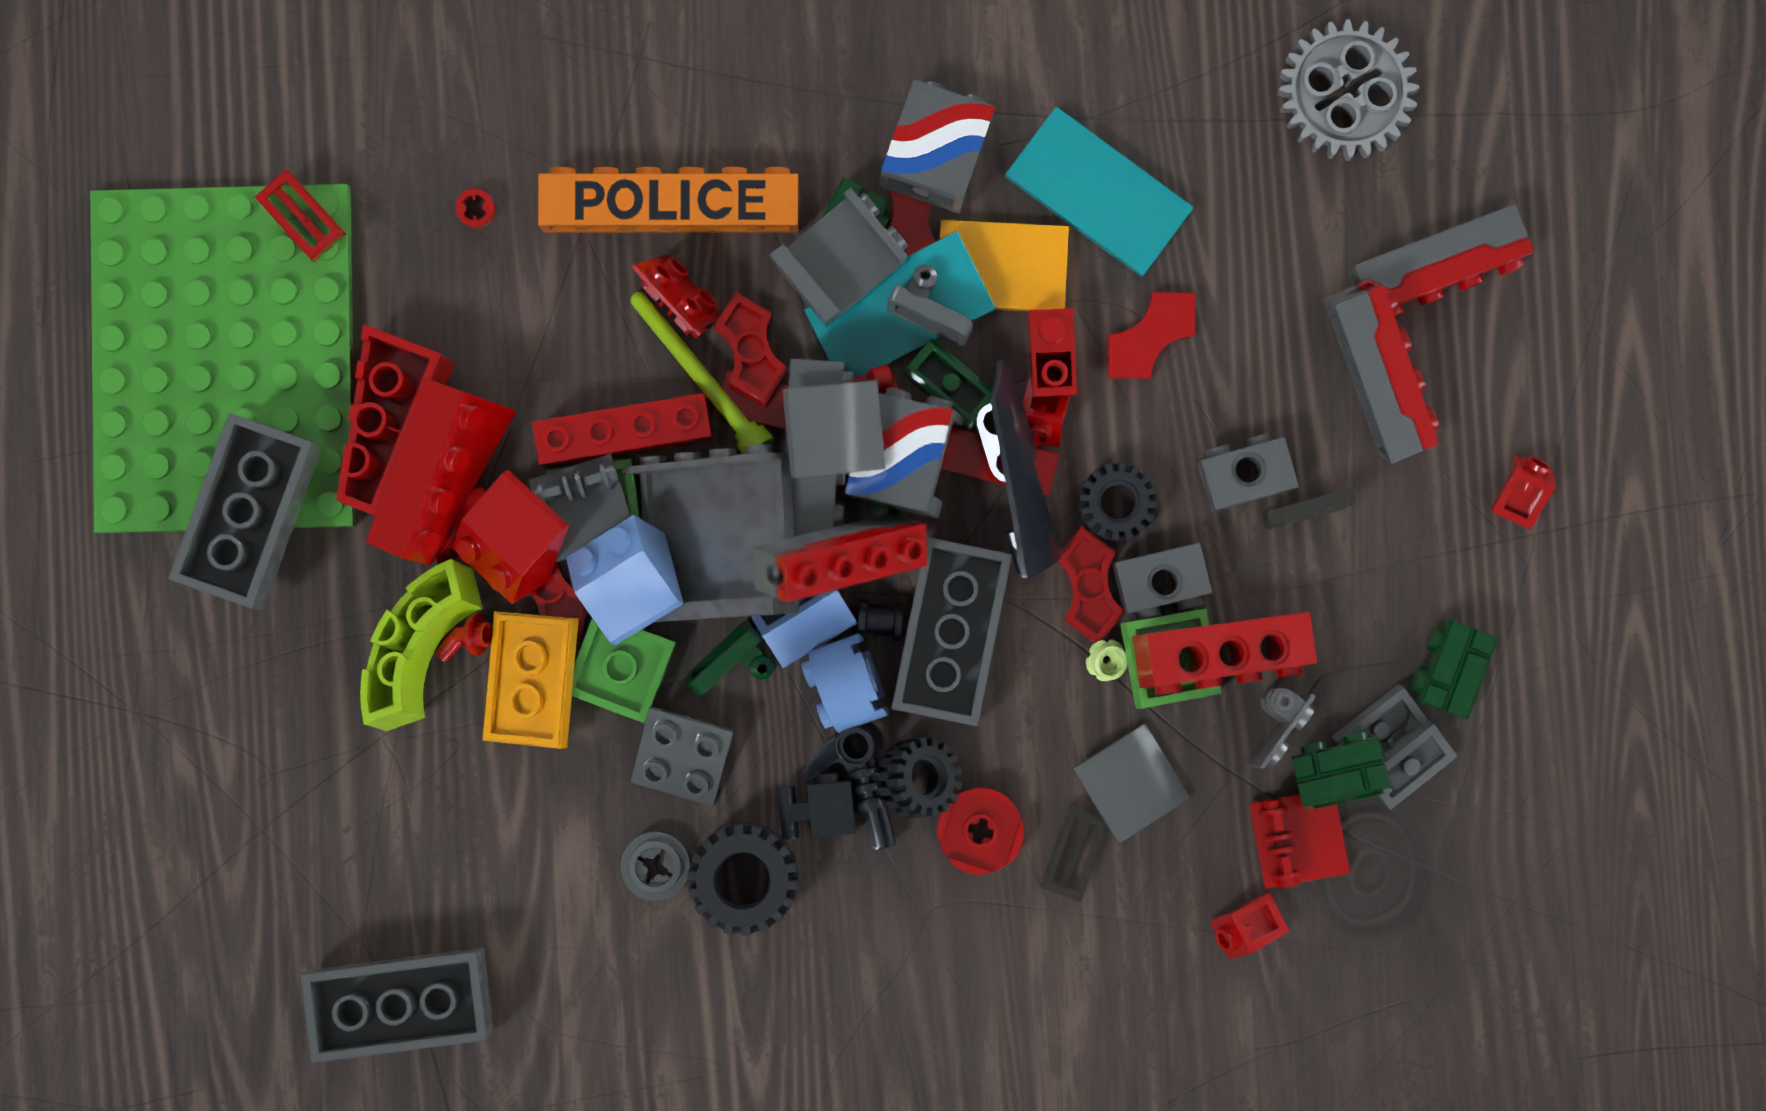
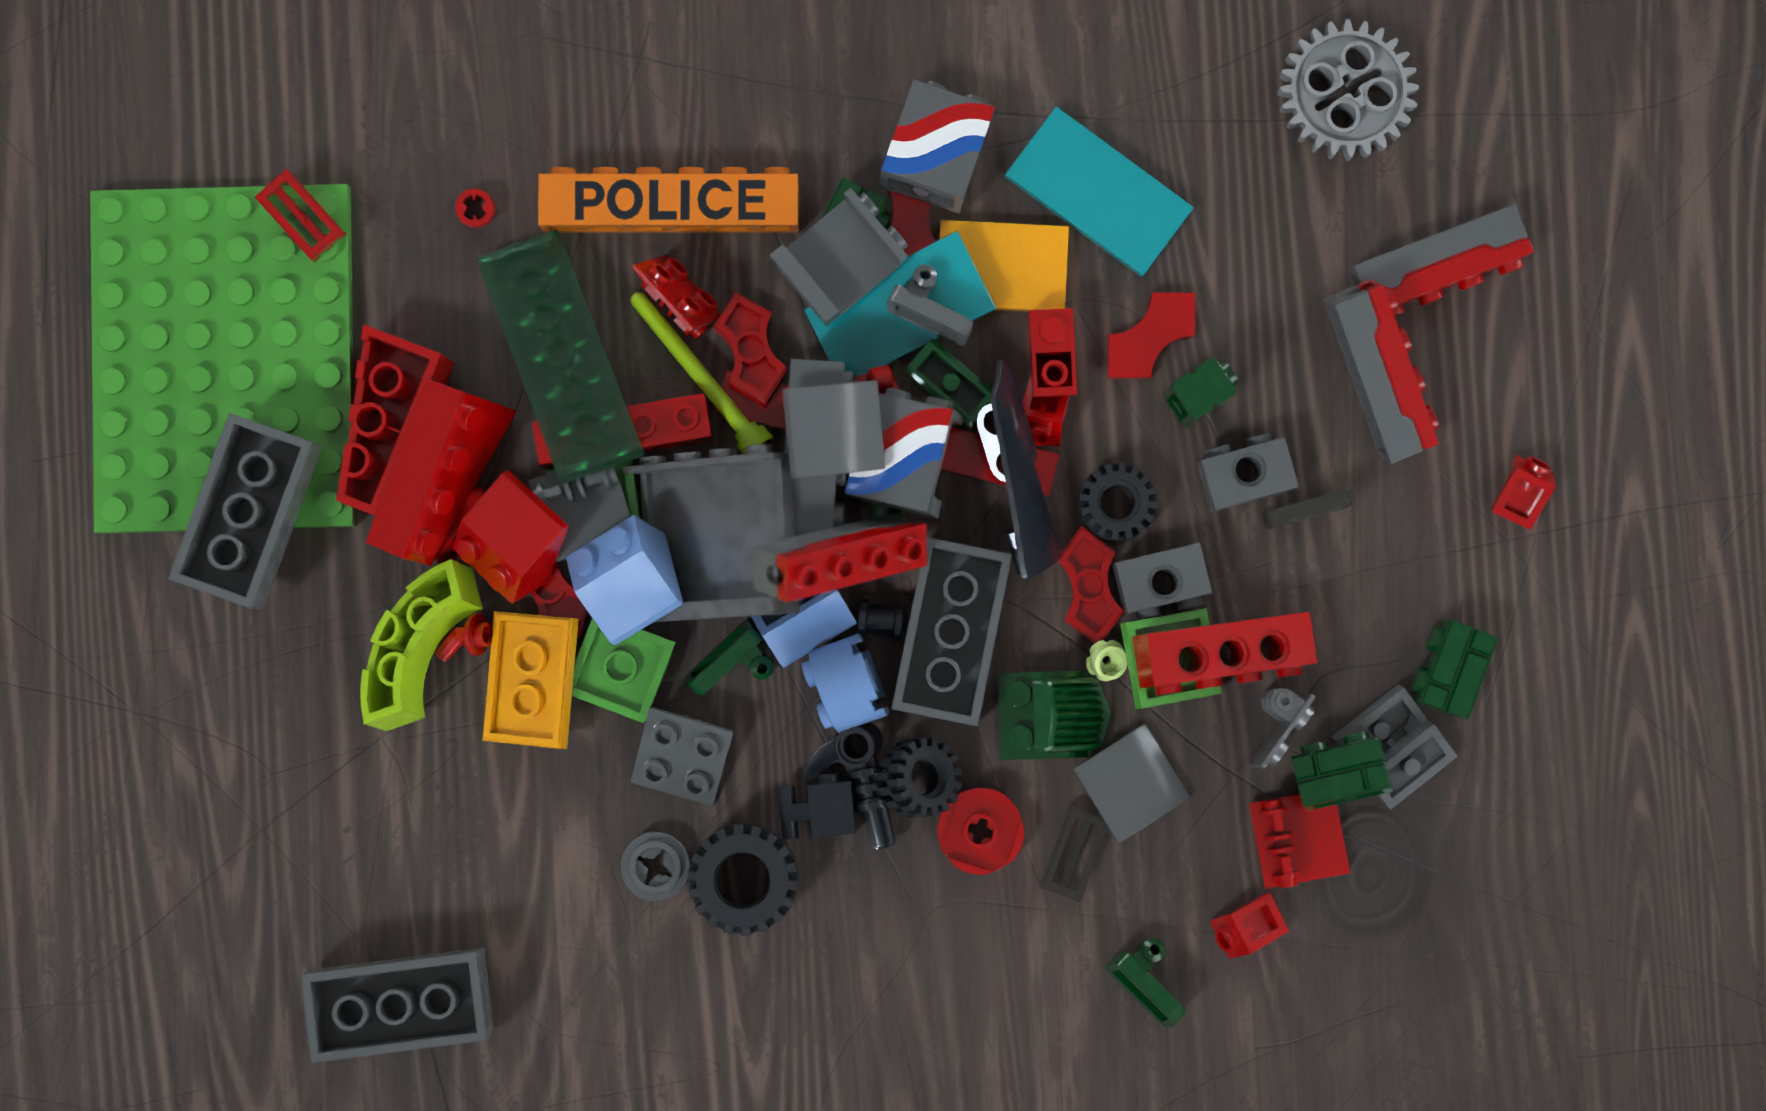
none -> clear green plate [476,229,644,485]
none -> dark green piece [998,670,1112,760]
none -> dark green piece [1105,938,1186,1028]
none -> dark green brick [1163,357,1238,428]

